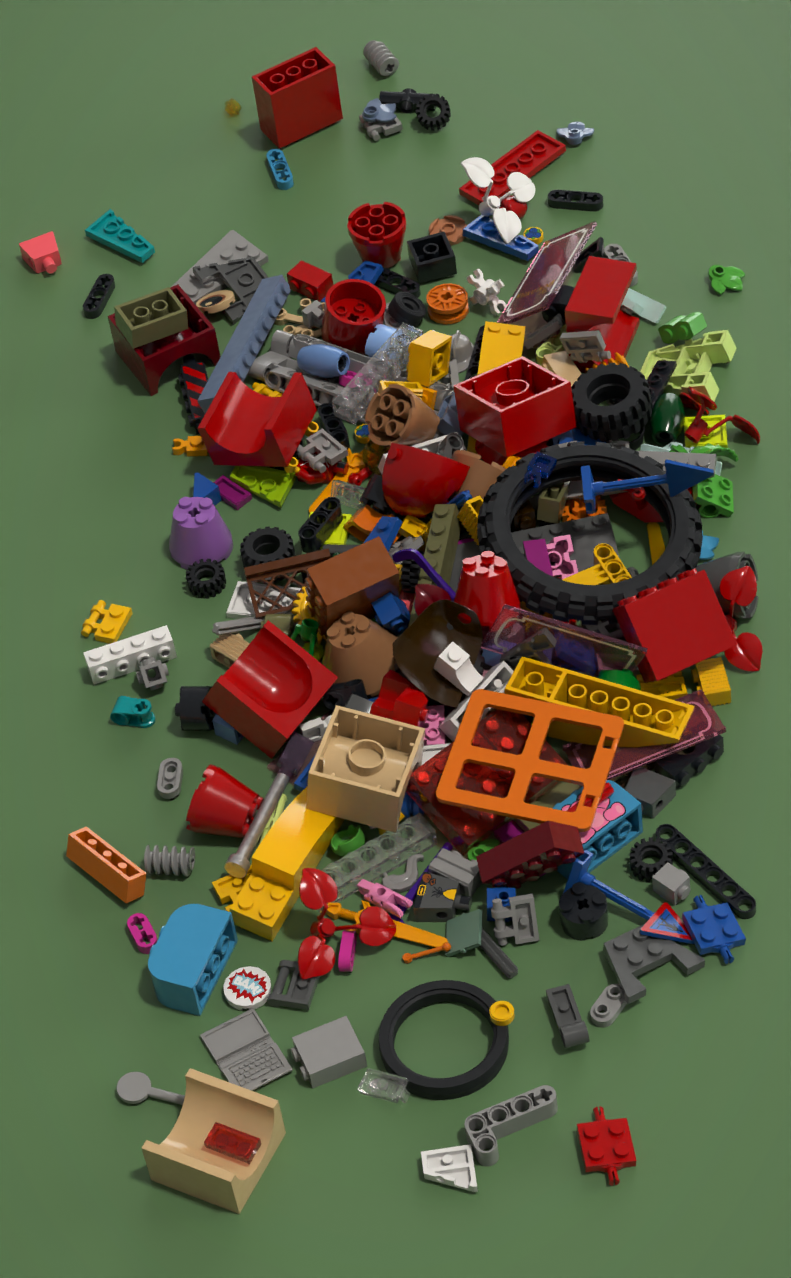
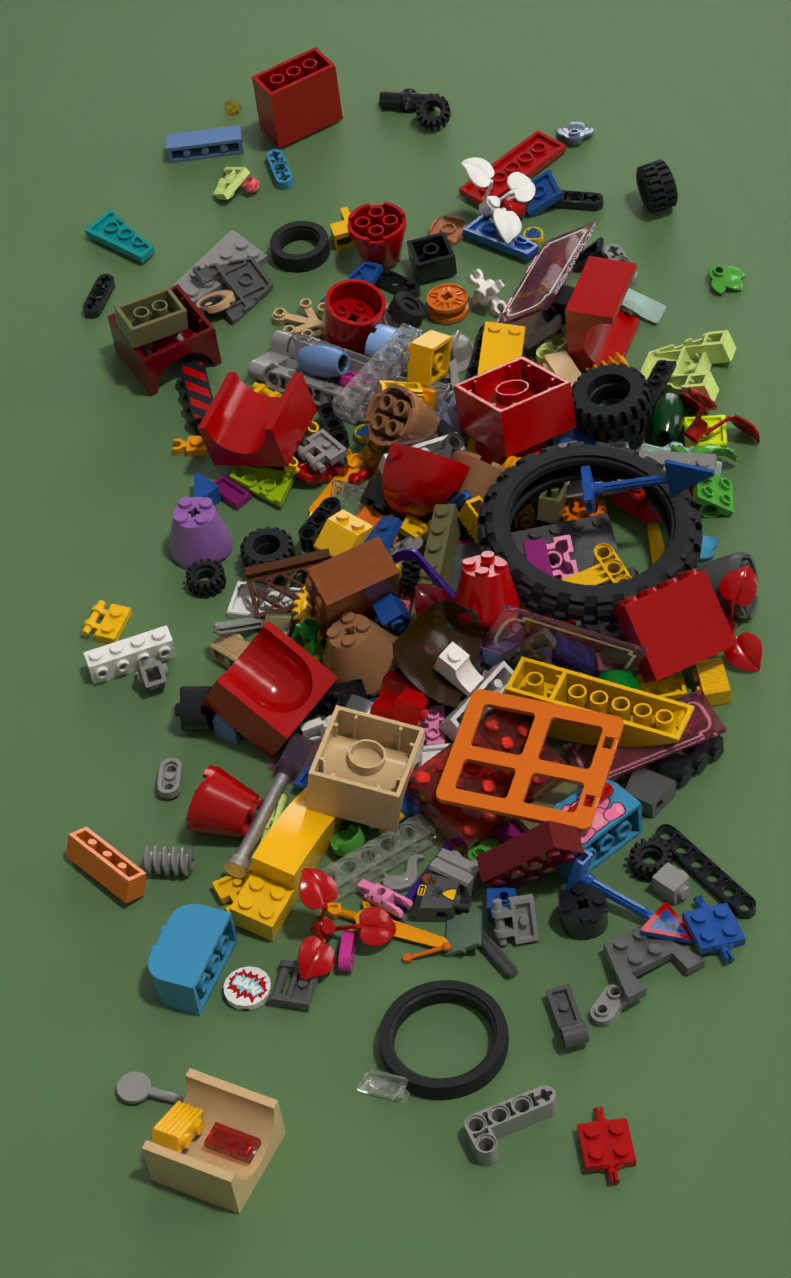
coral torso [19,231,62,274] -> none
teal piece [110,696,156,728] -> none
dark pink beam [127,913,158,954] -> none
sand blue brick [197,275,291,413] -> none
light grey piece [200,1008,293,1091] -> none
red piece [287,260,333,302] -> none
light grey brick [290,1016,367,1088] -> none
light grey tile [302,300,324,328] -> none
light grey plate [359,114,403,141] -> none
sand blue plate [362,98,396,122] -> none
light grey piece [363,40,399,76] -> none
white wing [421,1144,478,1192] -> none
yellow tile [489,1001,515,1026] -> none
clear blue plate [524,451,557,488] -> none
light grey plate [560,330,611,363] -> none
bright green brick [658,312,707,344] -> none
none -> yellow brick [151,1100,205,1153]
none -> medium blue brick [166,125,244,163]
none -> yellowish green wing [213,167,250,200]
none -> coral plate [242,176,259,194]
none -> black tyre [270,221,330,273]
none -> yellow slope [313,510,373,558]
none -> yellow brick [330,206,354,251]
none -> blue tile [526,169,564,218]
none -> black tyre [636,159,678,213]

